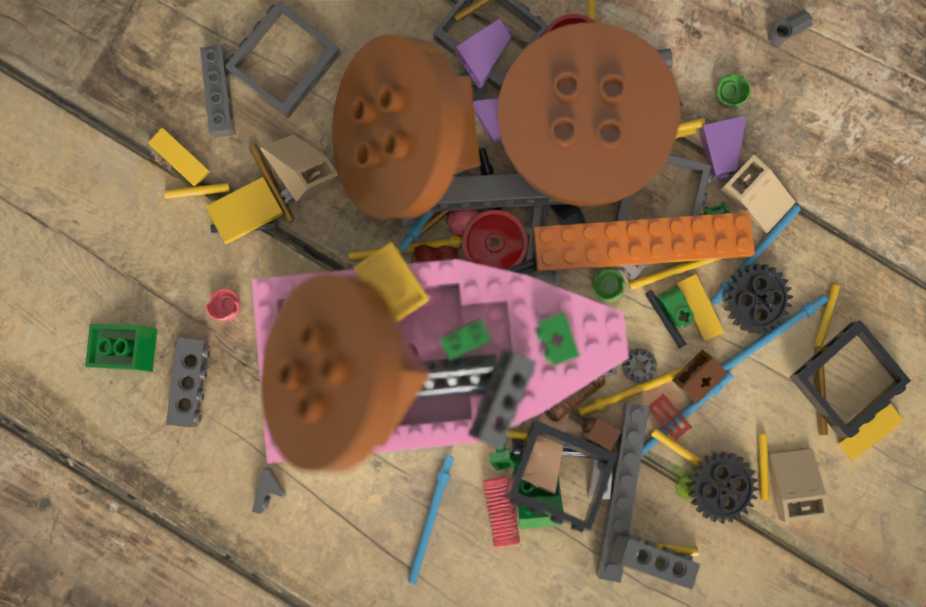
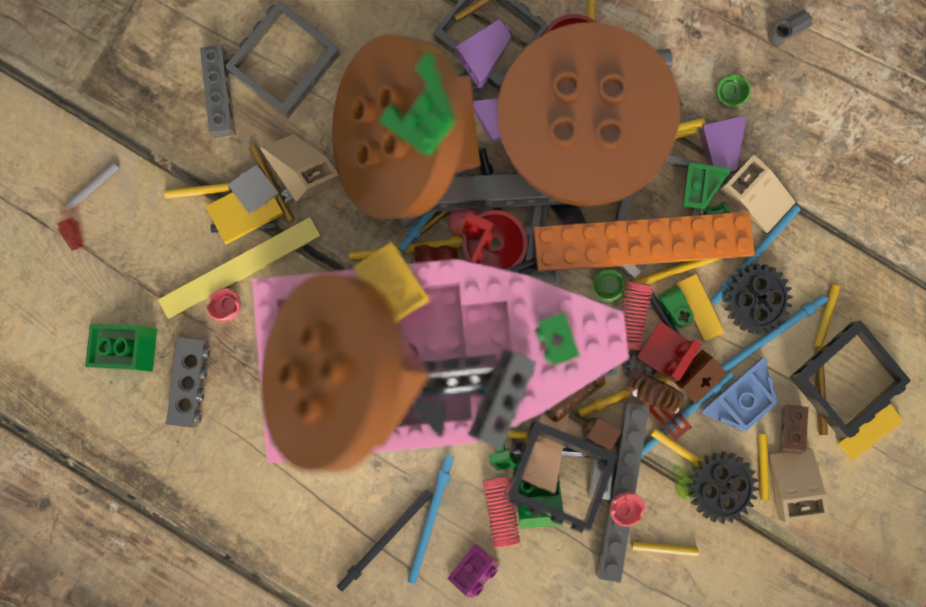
yellow tile [148,128,210,187] -> none
dark grey slope [252,467,286,514] -> none
green brick [440,317,491,360] -> none
dark grey brick [609,533,700,590] -> none
none -> clear red cone [57,217,84,251]
none -> light grey bar [65,162,120,211]
none -> light yellow tile [158,217,321,319]
none -> light grey piece [228,165,279,214]
none -> black bar [336,489,433,592]
none -> green wing [379,51,457,155]
none -> black slope [411,400,446,438]
none -> magenta bracket [447,544,500,598]
none -> red bracket [462,212,495,265]
none -> coral hair [609,492,646,527]
none -> coral piece [620,281,654,350]
none -> reddish brown gear [625,371,685,413]
none -> red bracket [637,322,702,382]
none -> green wing [682,163,731,210]
none -> medium blue wing [700,357,778,432]
none -> reddish brown brick [779,404,809,454]

